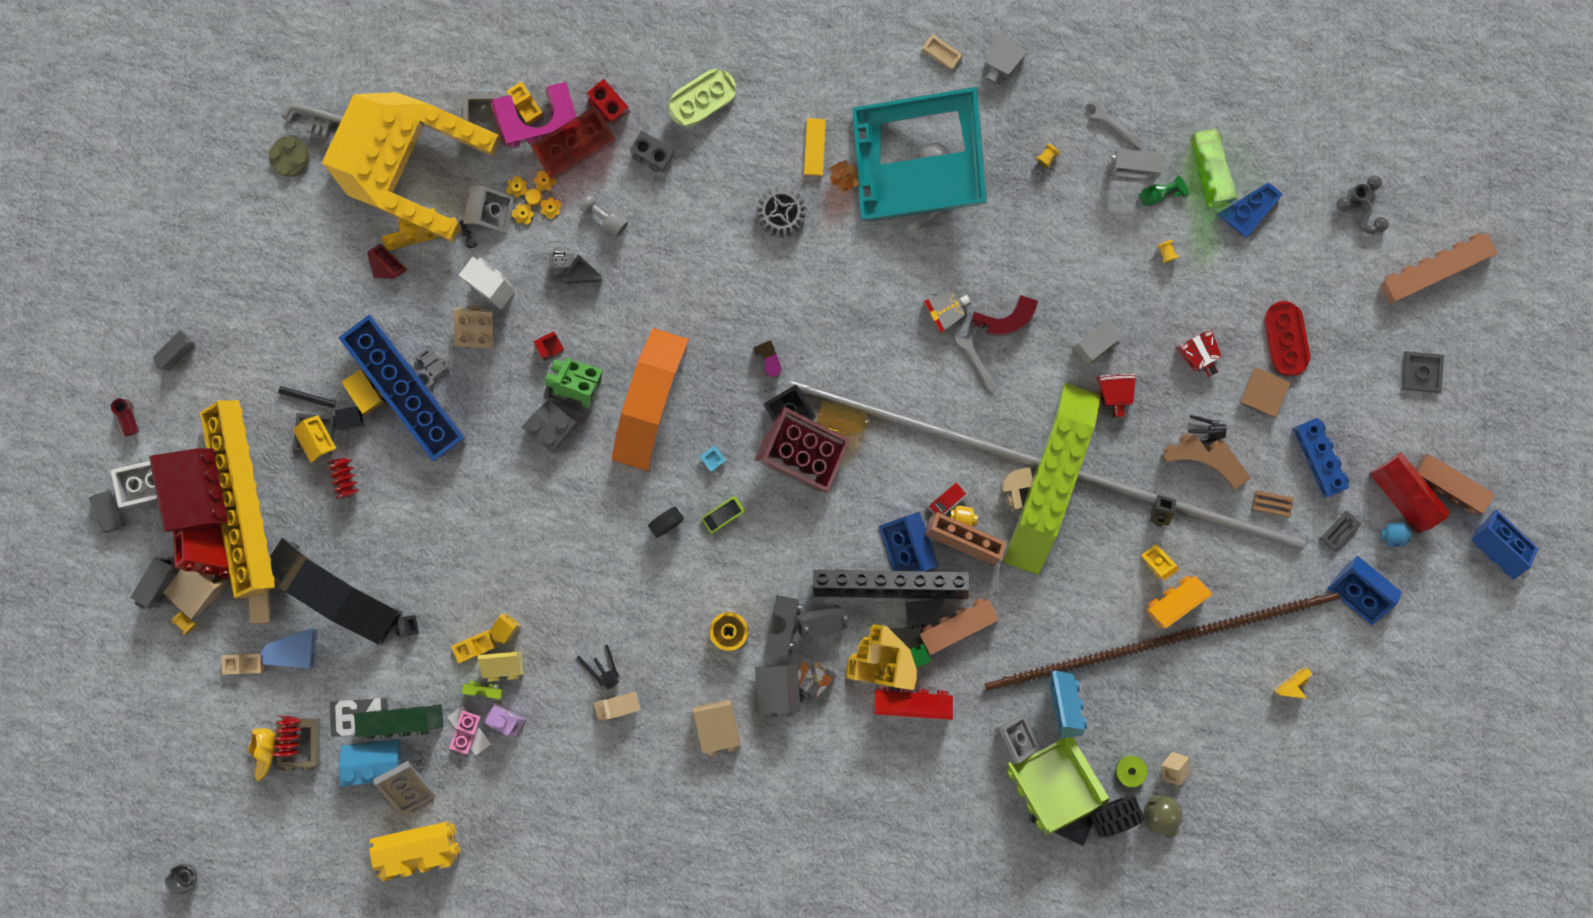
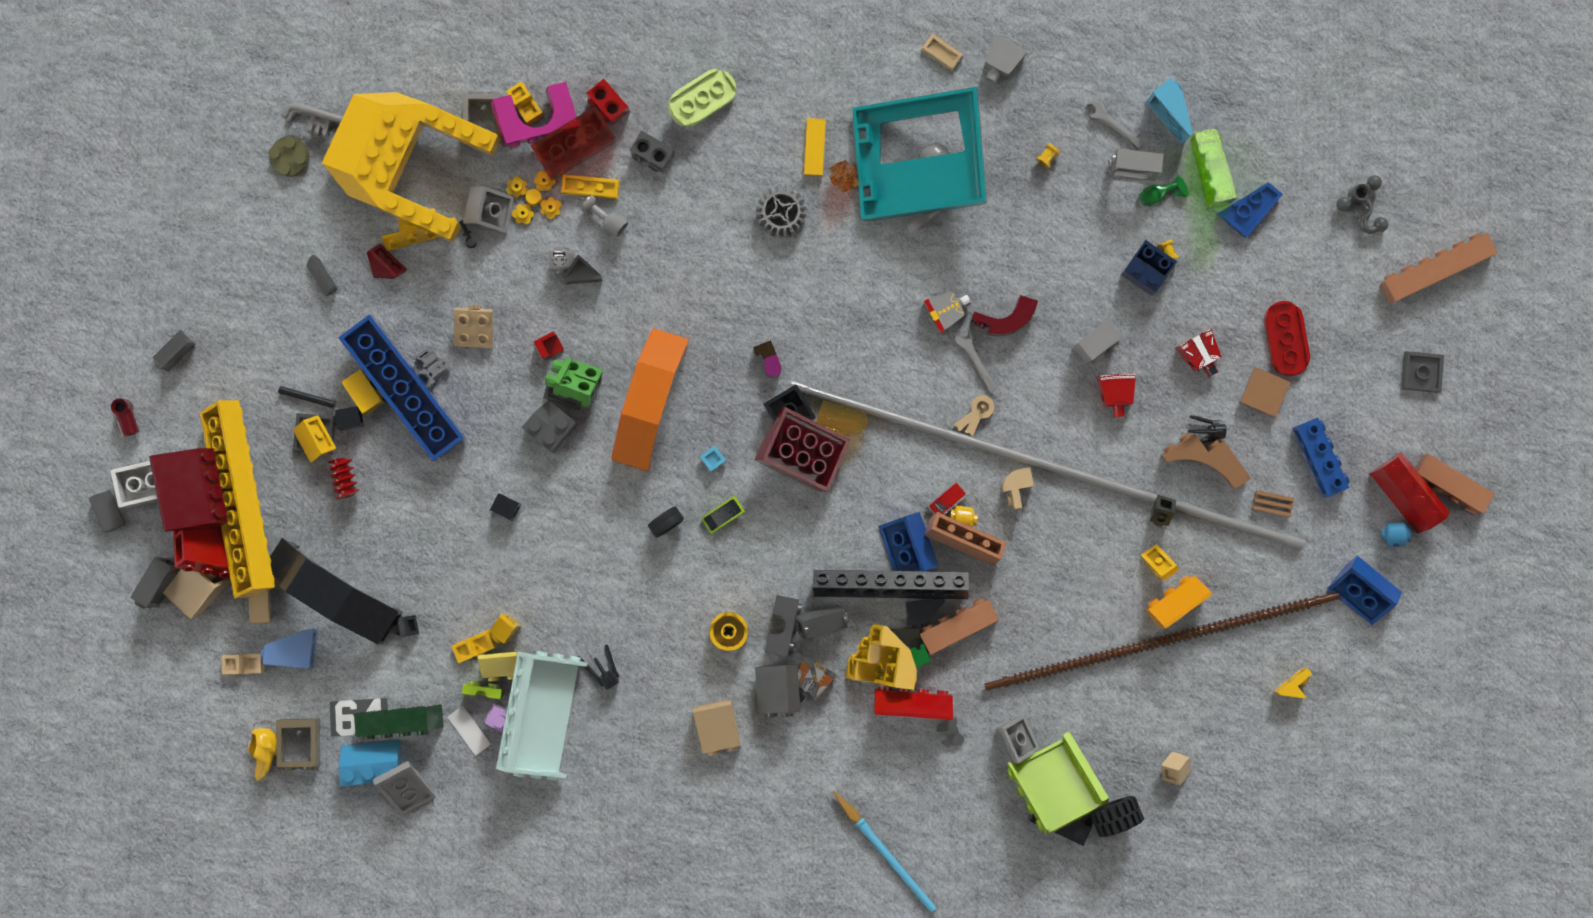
dark grey hair [165,863,198,895] -> none
yellow bush [171,611,198,636] -> none
red piece [272,715,302,757] -> none
yellow brick [369,820,461,881] -> none
bright pink slope [449,710,481,755] -> none
white brick [459,257,515,310] -> none
tan brick [593,691,641,721] -> none
lime slope [1002,382,1101,575] -> none
dark azure slope [1049,671,1087,739] -> none
lime piece [1115,755,1148,787] -> none
olive brick [1143,795,1183,838] -> none
dark grey tile [1320,510,1361,552] -> none
blue slope [1471,509,1539,579] -> none
none -> dark grey slope [306,255,338,296]
none -> black panel [490,493,521,521]
none -> light aqua panel [496,651,587,781]
none -> yellow tile [561,174,620,200]
none -> medium azure piece [833,791,936,913]
none -> dark grey piece [936,717,965,747]
none -> tan piece [953,395,995,436]
none -> dark blue slope [1121,240,1177,296]
none -> medium azure slope [1146,78,1193,145]

